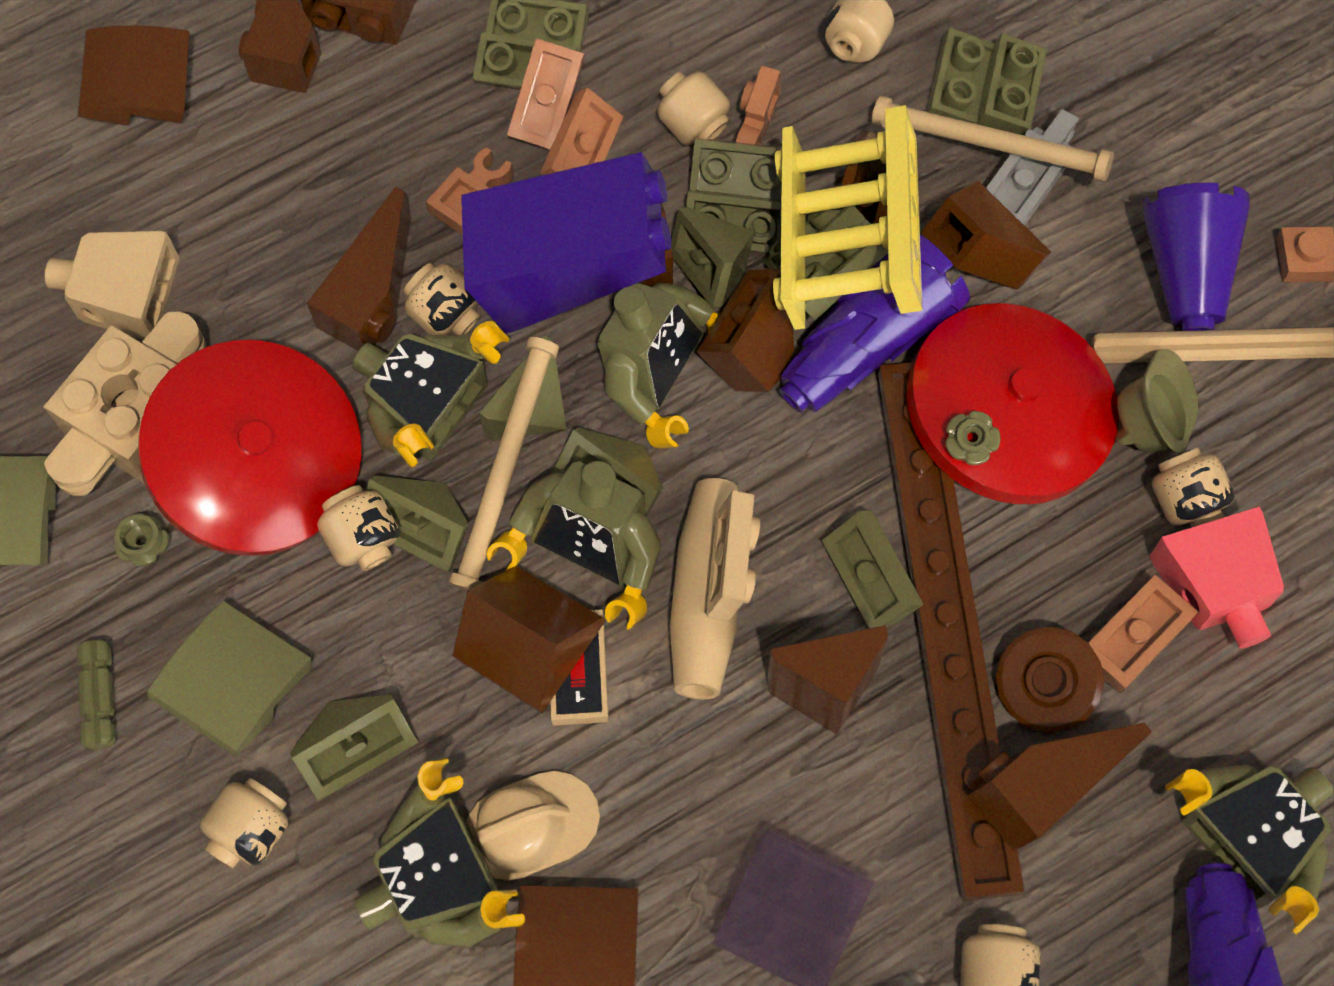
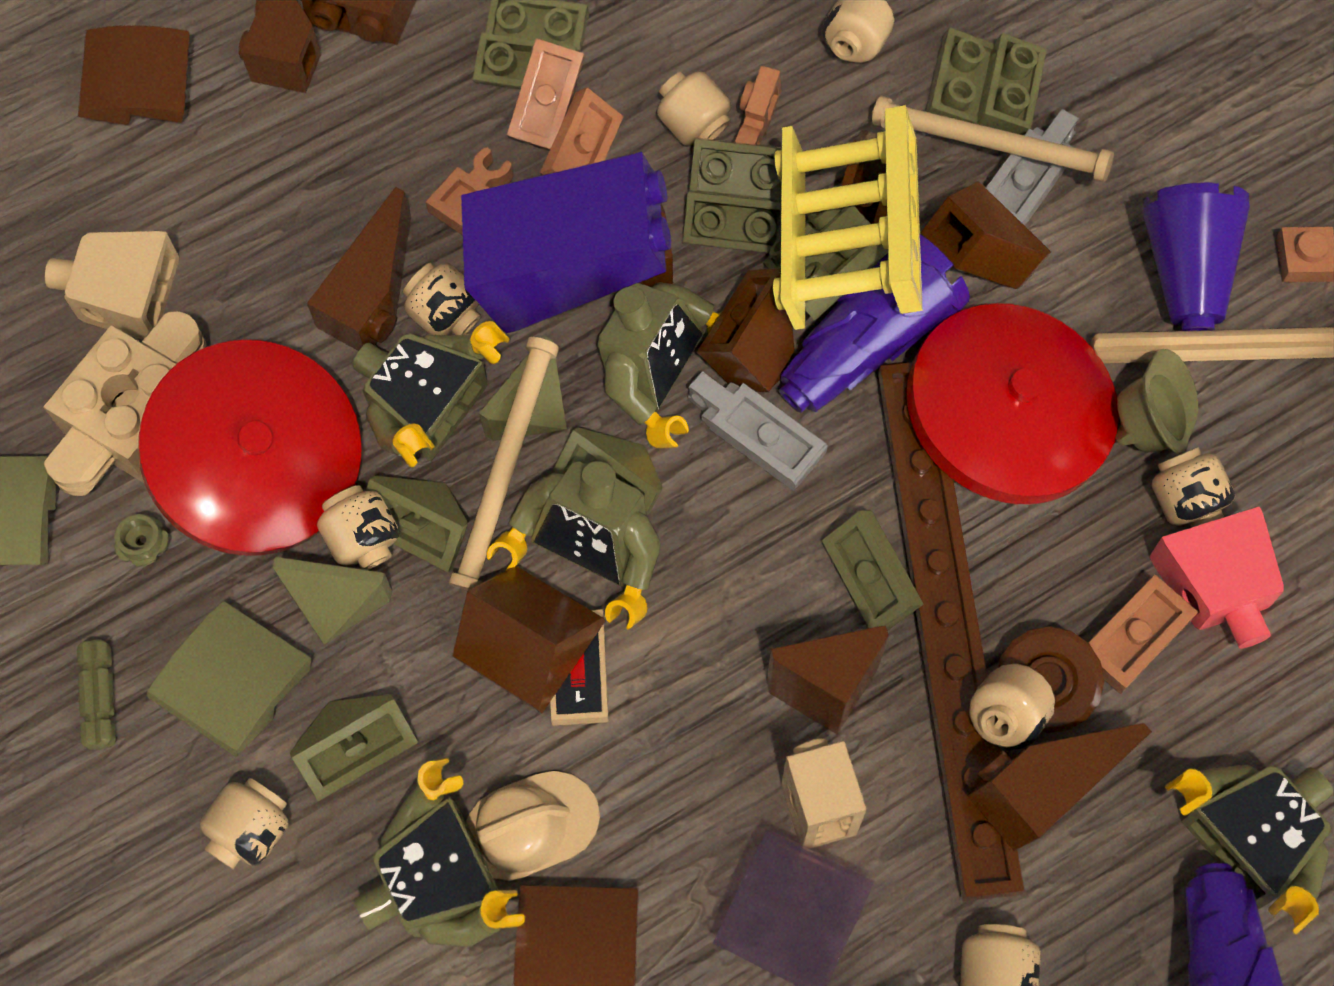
tan plate [670,478,760,699] -> none
olive slope [671,208,755,308] -> none
olive plate [945,411,1001,465] -> none
none -> olive slope [273,557,392,645]
none -> light grey hinge [688,371,828,491]
none -> tan brick [781,739,867,851]
none -> tan head [970,664,1055,750]

